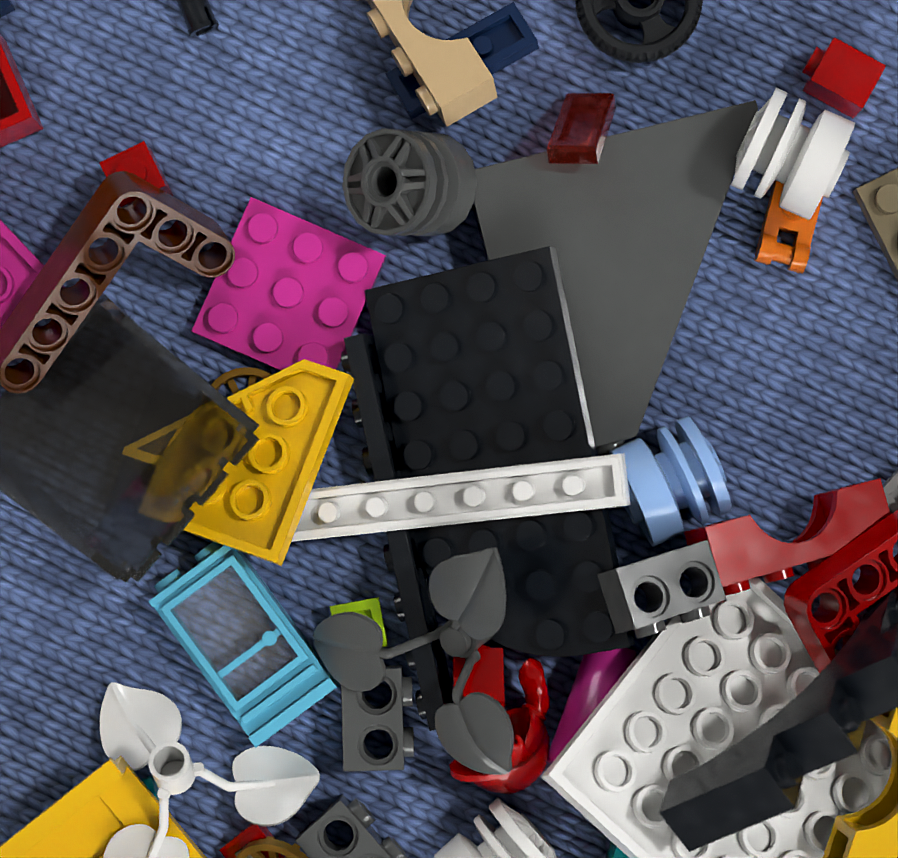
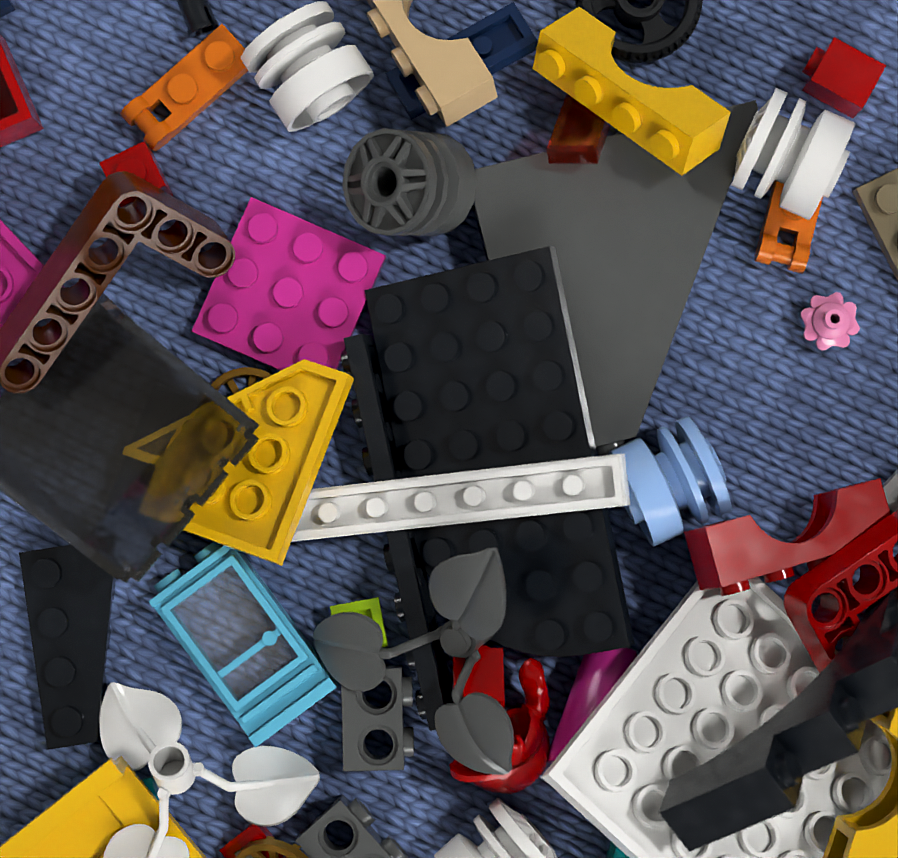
brick [597,540,726,639] -> none
none -> black wing [19,537,120,750]
none -> orange plate [120,24,248,151]
none -> white wheel [241,1,374,132]
none -> yellow arch [532,7,731,176]
none -> bright pink plant [800,292,860,351]

